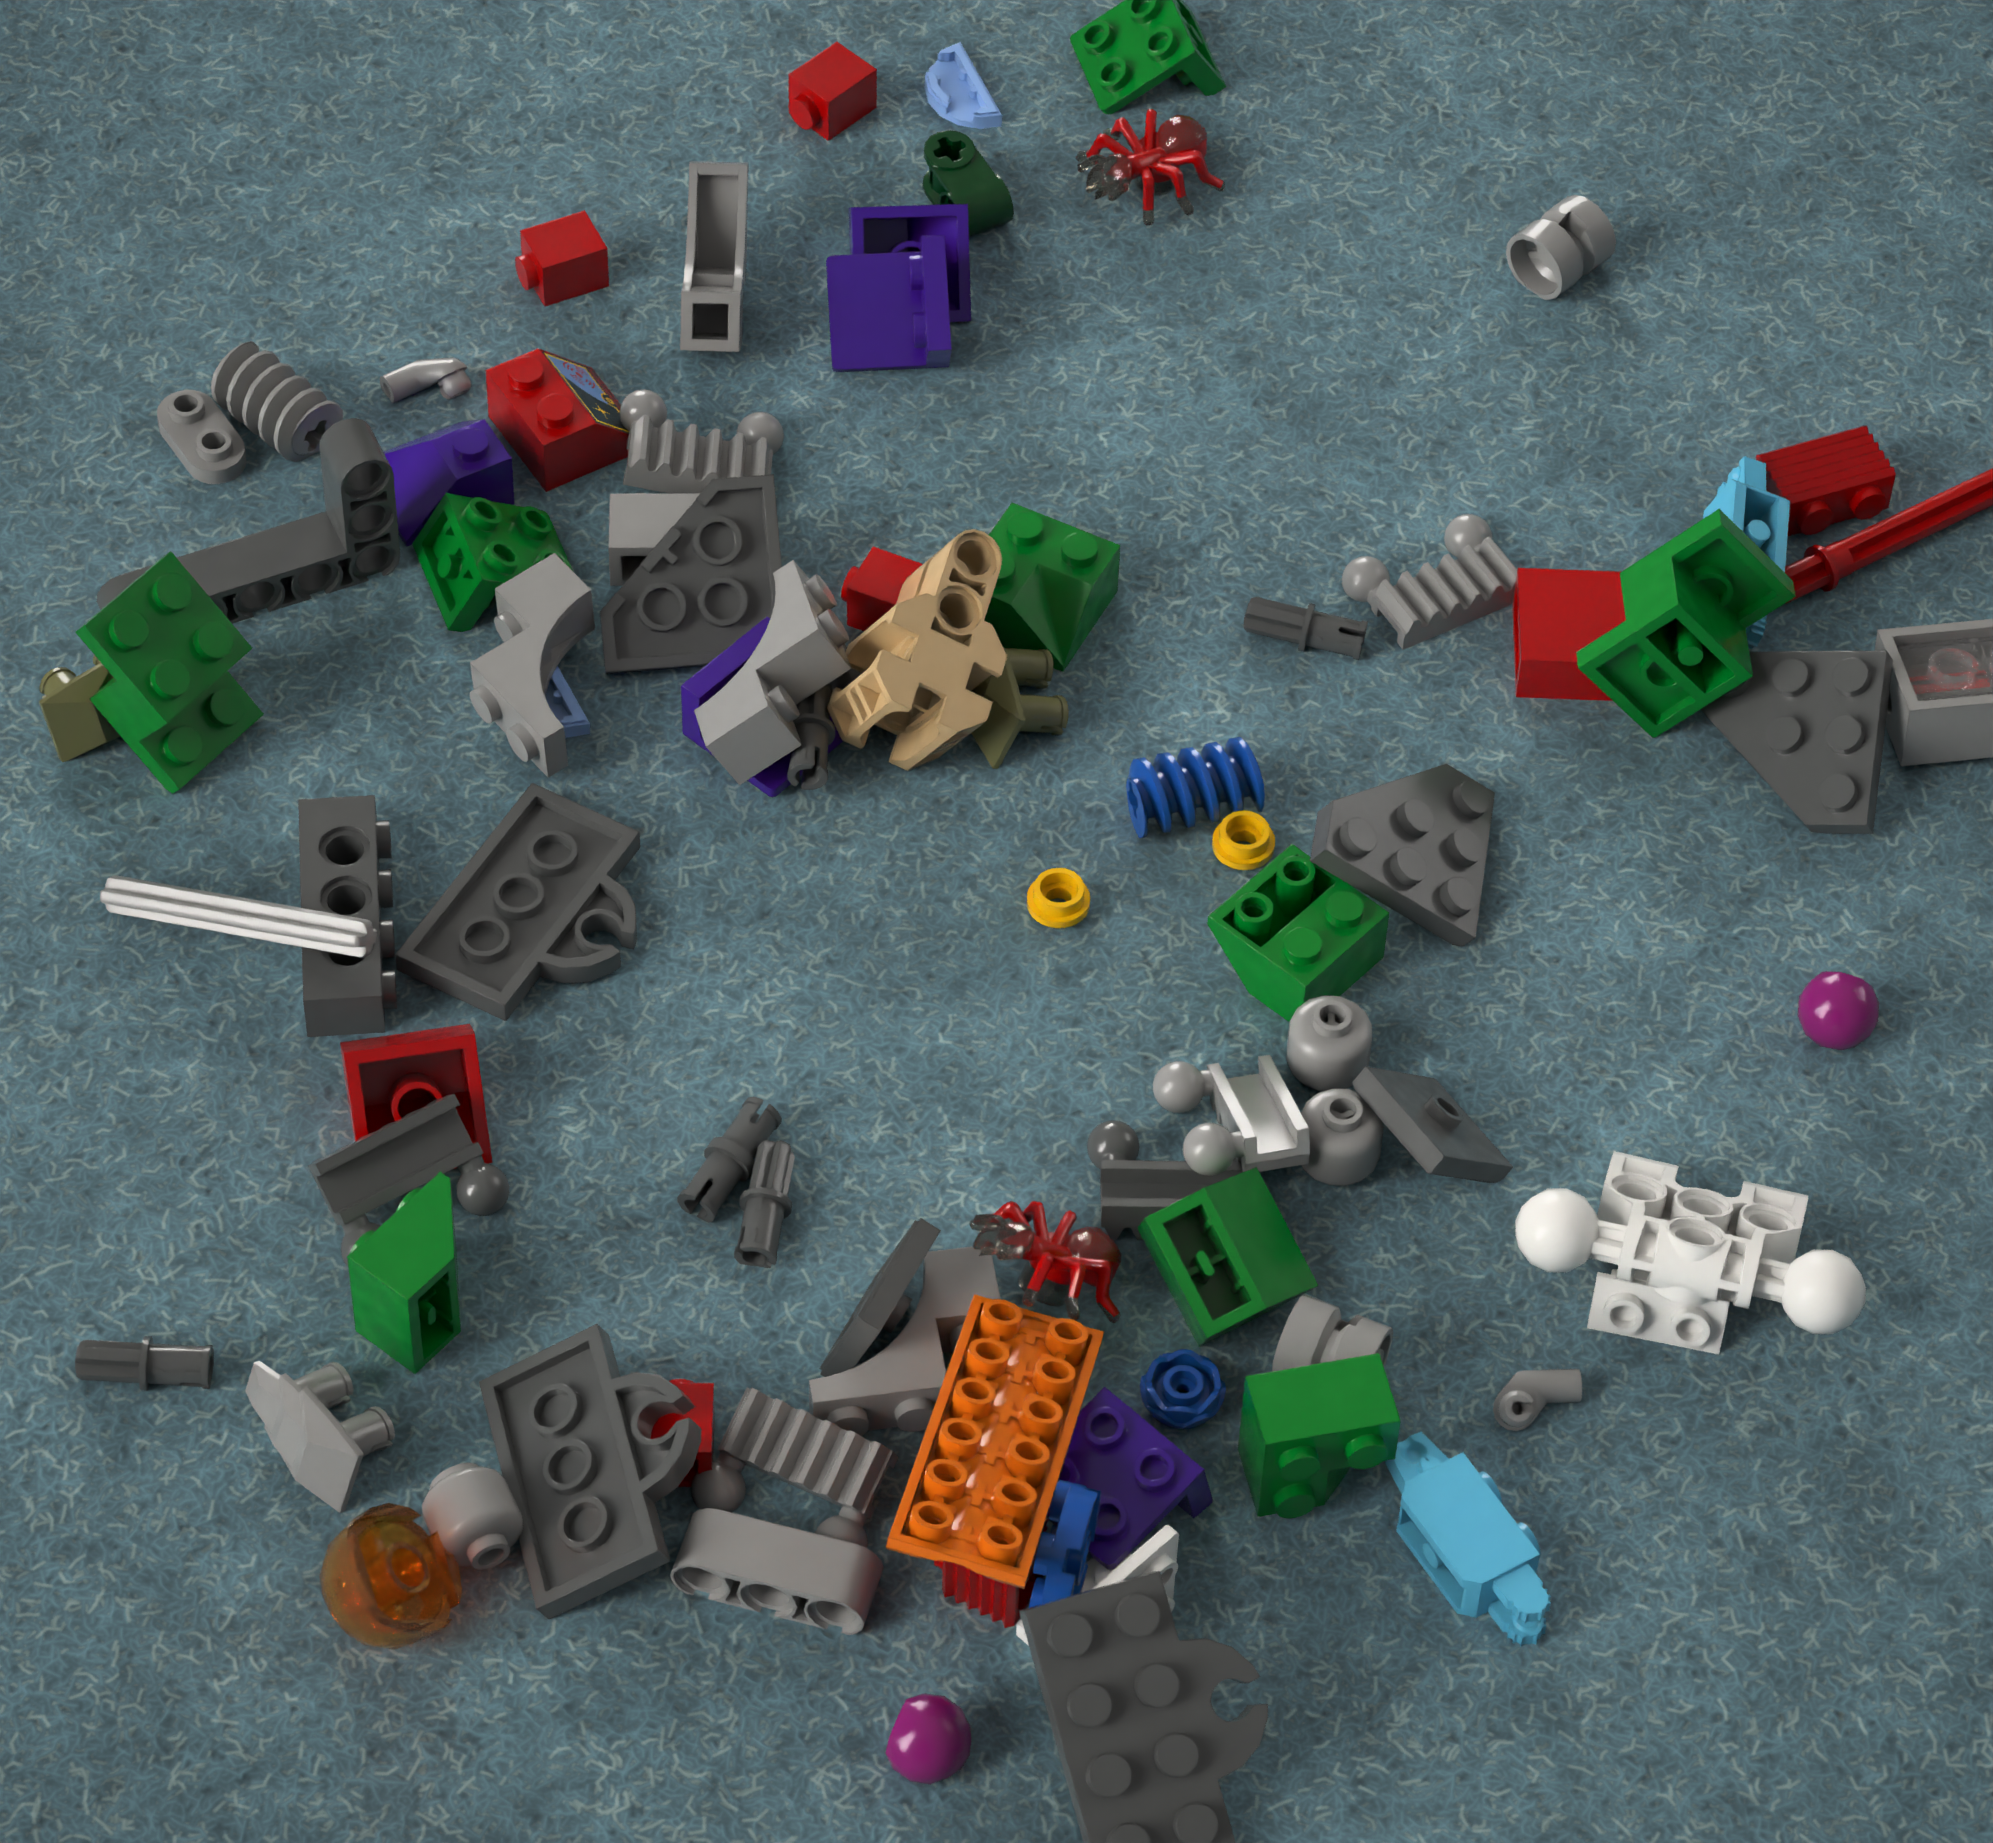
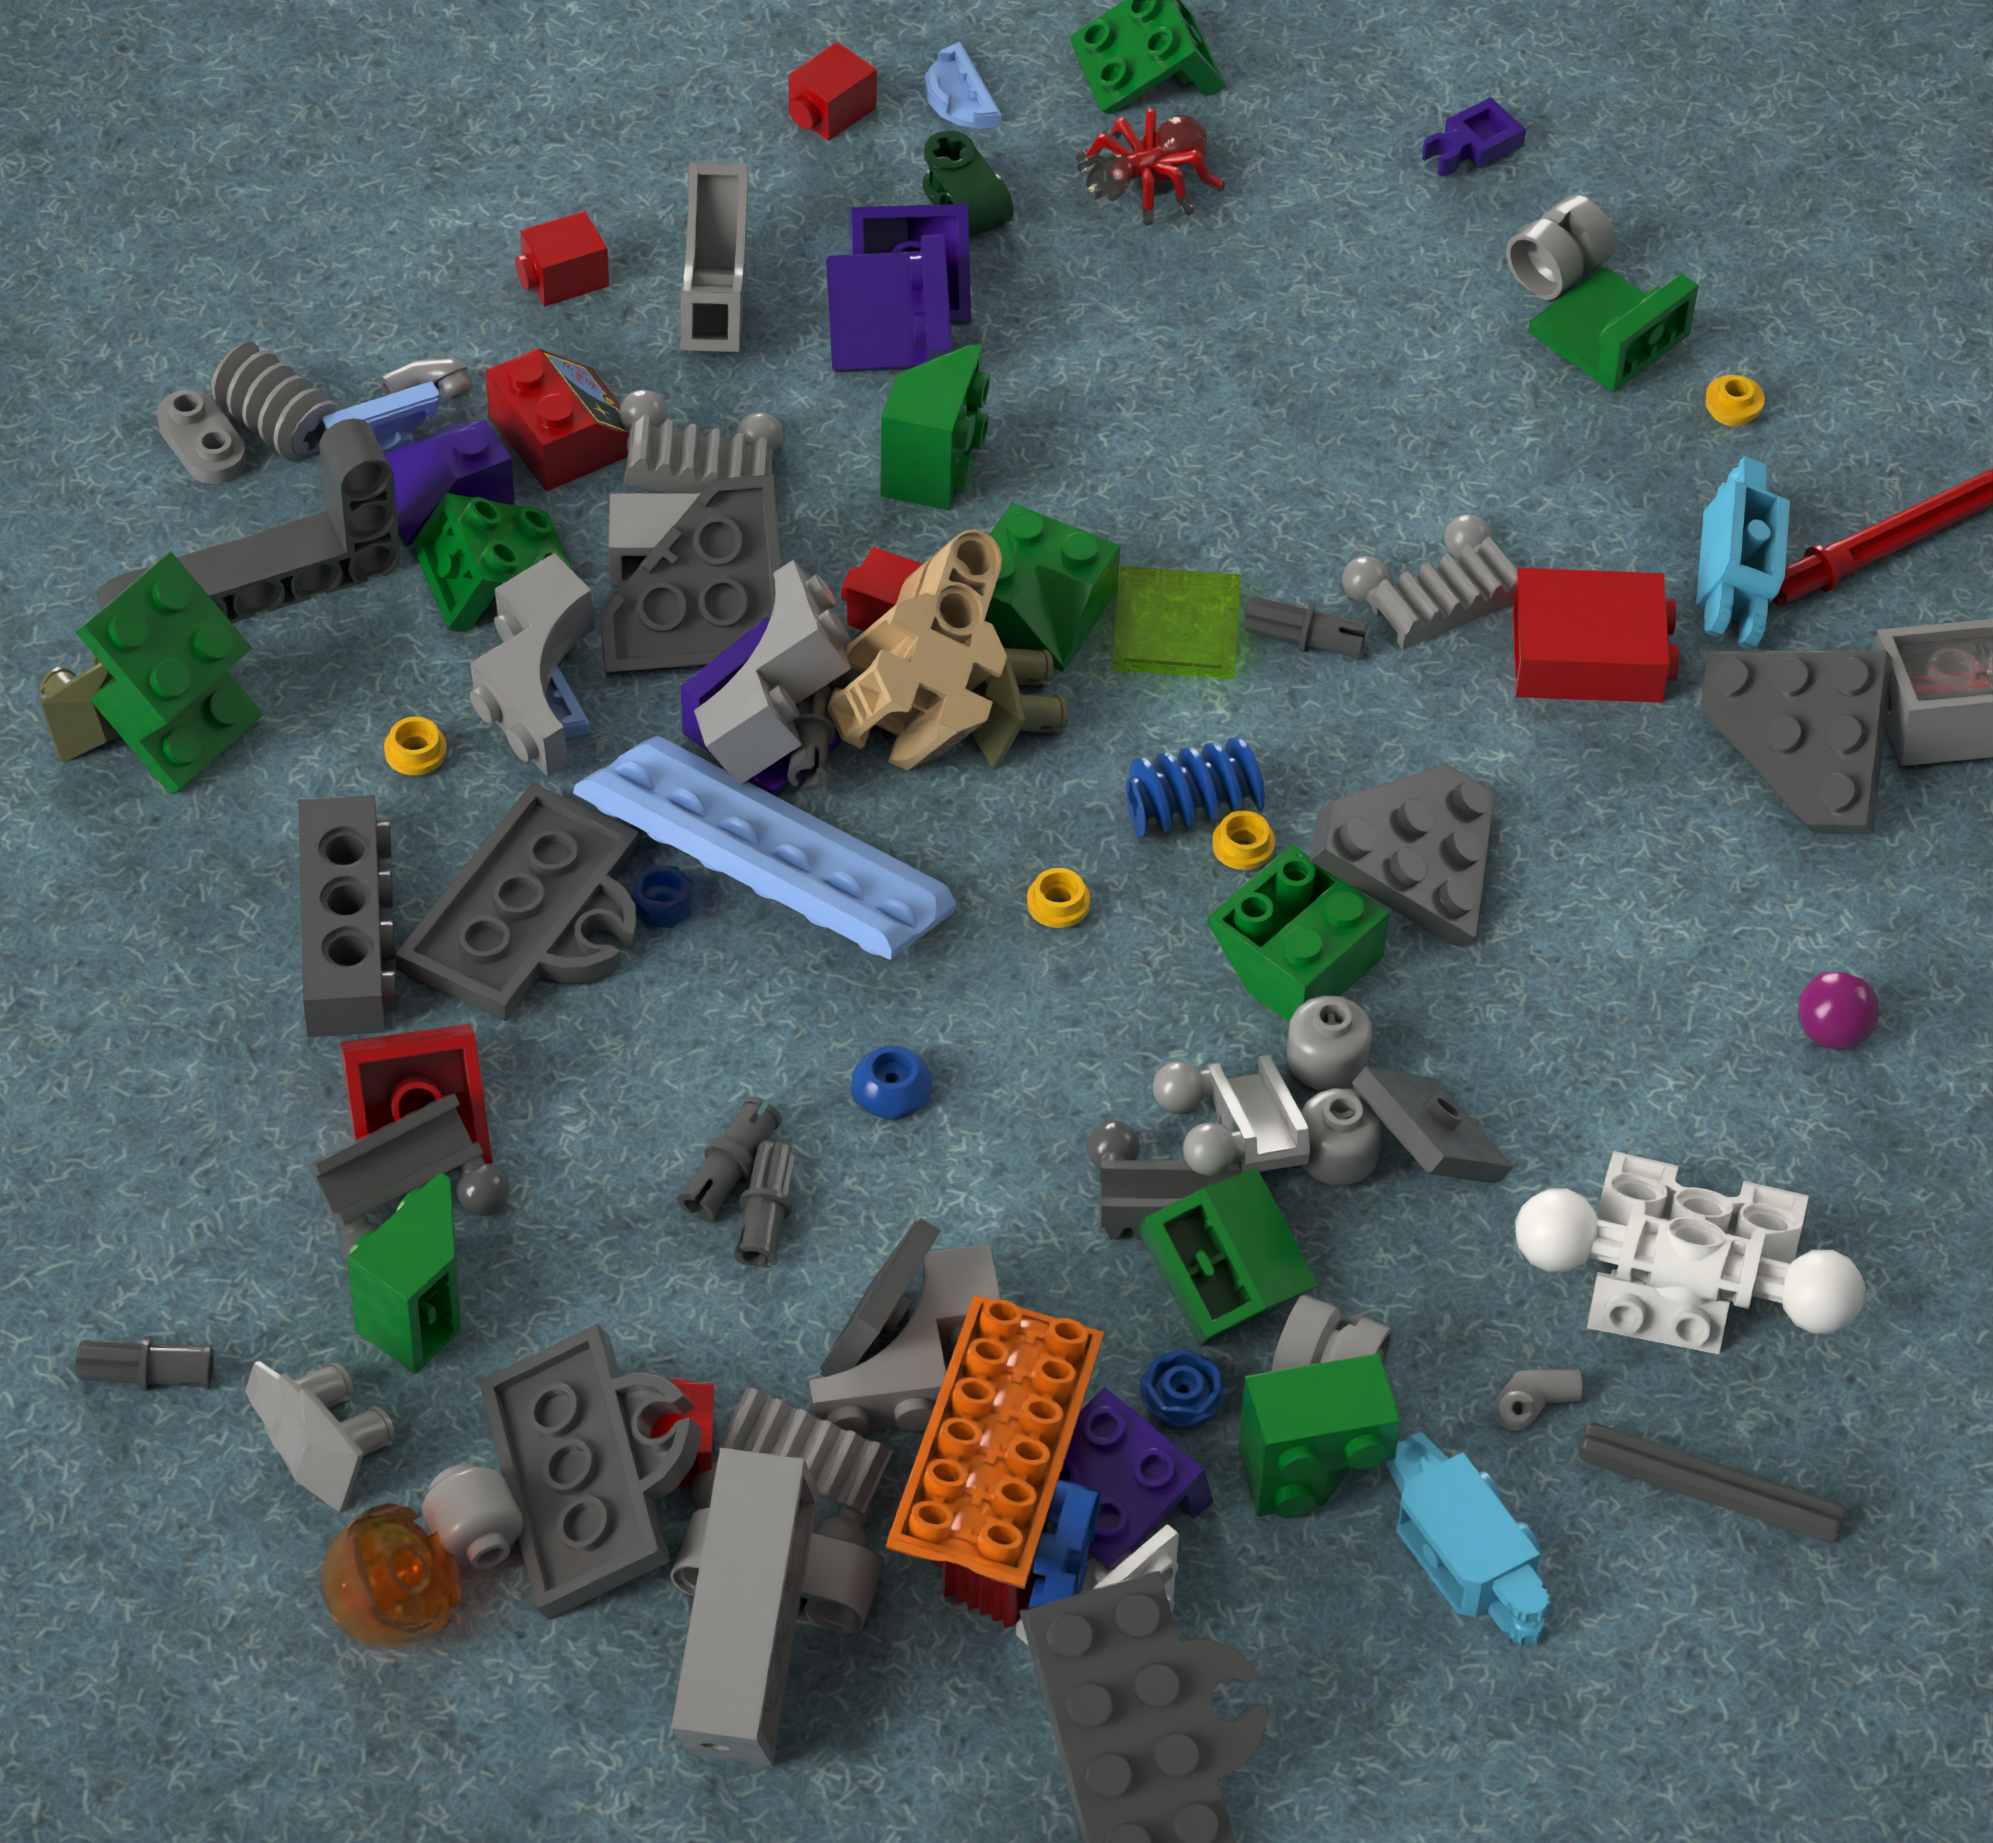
axle [100,875,378,958] -> none
magenta piece [885,1693,972,1784] -> none
animal [969,1201,1121,1323] -> none
green bracket [1576,509,1796,738] -> none
red brick [1756,425,1896,536] -> none
none -> light blue tile [321,381,440,452]
none -> yellow plate [384,716,447,776]
none -> light blue plate [573,736,956,960]
none -> clear blue tile [631,865,693,928]
none -> light grey brick [671,1447,819,1767]
none -> blue plate [851,1046,932,1120]
none -> green slope [880,344,990,511]
none -> clear neon green tile [1112,566,1241,679]
none -> dark purple plate [1422,97,1526,176]
none -> green bracket [1528,267,1699,392]
none -> dark grey axle [1579,1423,1846,1543]
none -> yellow plate [1705,375,1765,427]

